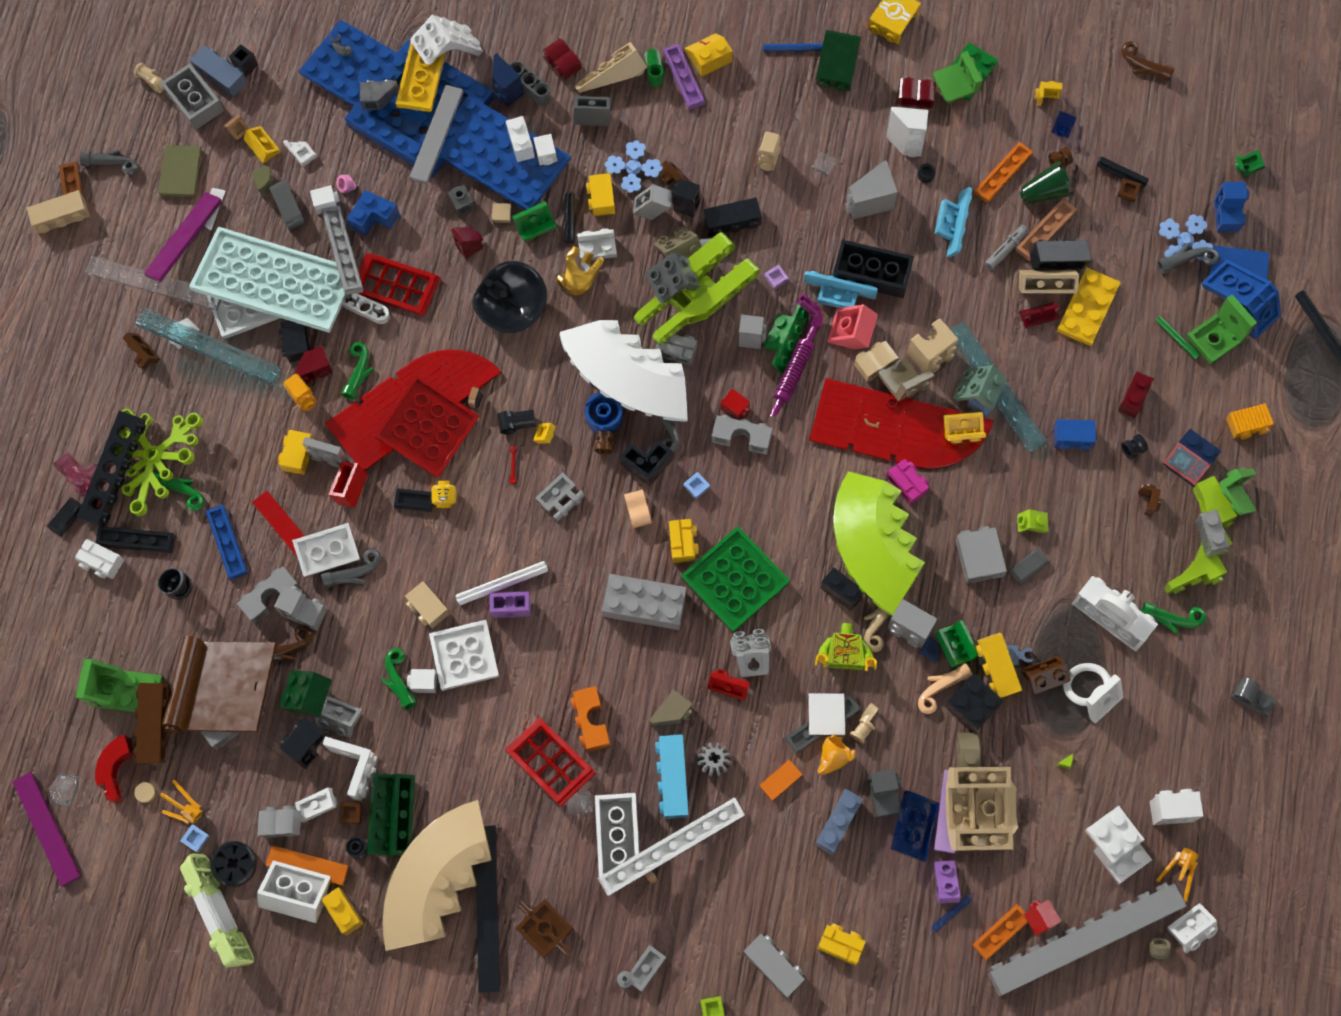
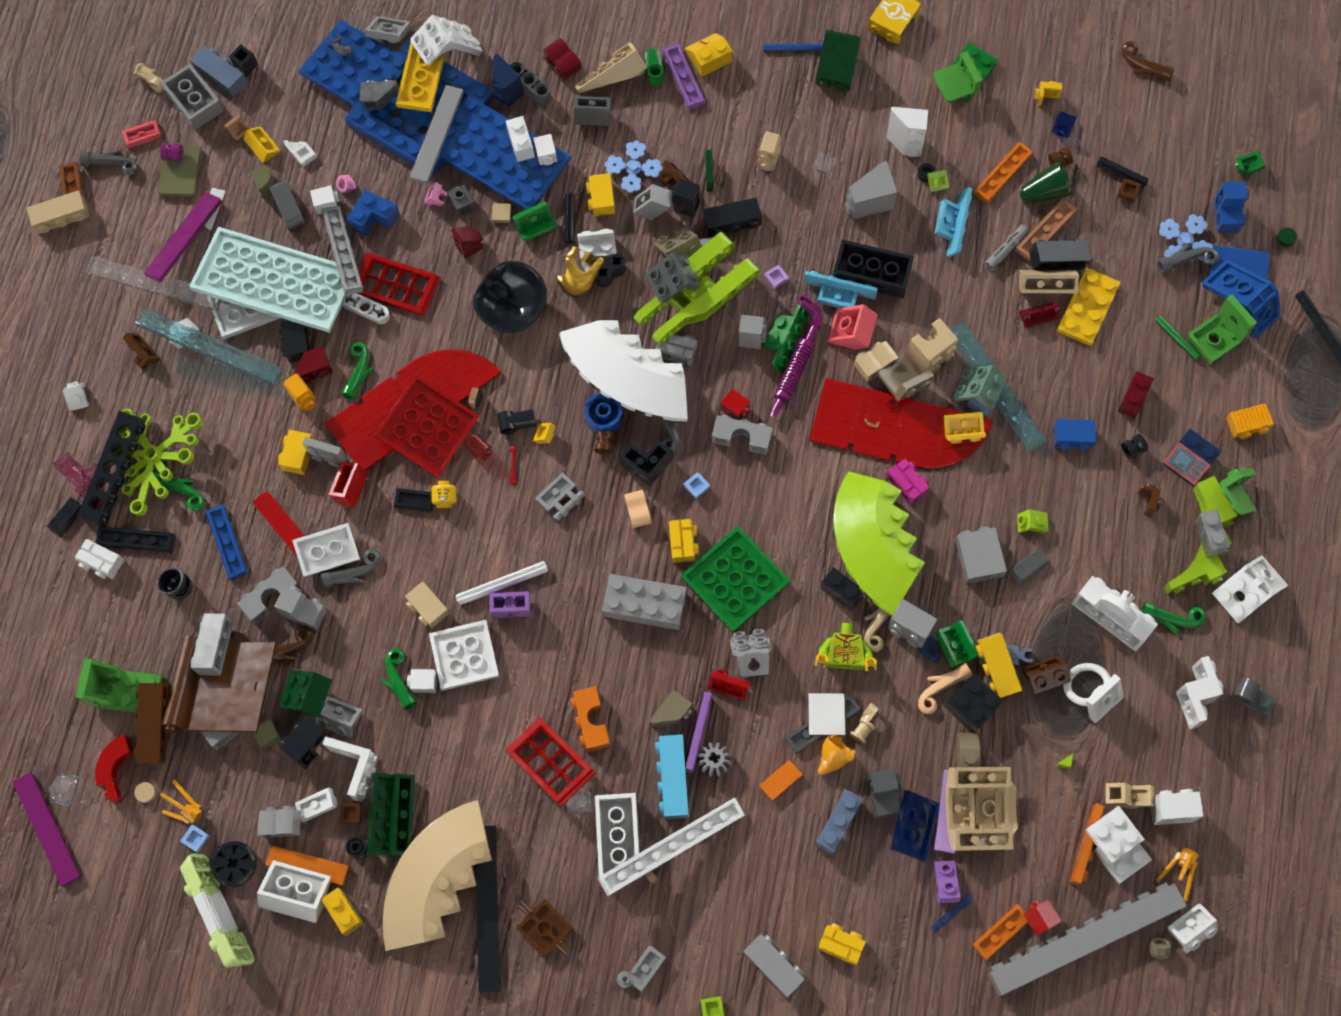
dark red brick [898,77,936,108] -> none
none -> white bracket [62,381,89,411]
none -> coral tile [122,120,162,149]
none -> magenta wheel [160,143,184,162]
none -> brick [191,614,233,676]
none -> olive brick [253,719,282,751]
none -> light grey plate [365,16,410,43]
none -> bright pink tile [424,183,447,206]
none -> clear red brick [464,433,492,461]
none -> black axle [596,253,626,288]
none -> medium lavender tile [685,692,712,773]
none -> dark green tile [705,150,714,191]
none -> lime tile [927,169,950,192]
none -> orange plate [1070,803,1105,886]
none -> tan brick [1106,783,1154,809]
none -> white bracket [1176,656,1223,730]
none -> white bracket [1212,556,1288,623]
none -> dark green tile [1277,227,1297,247]

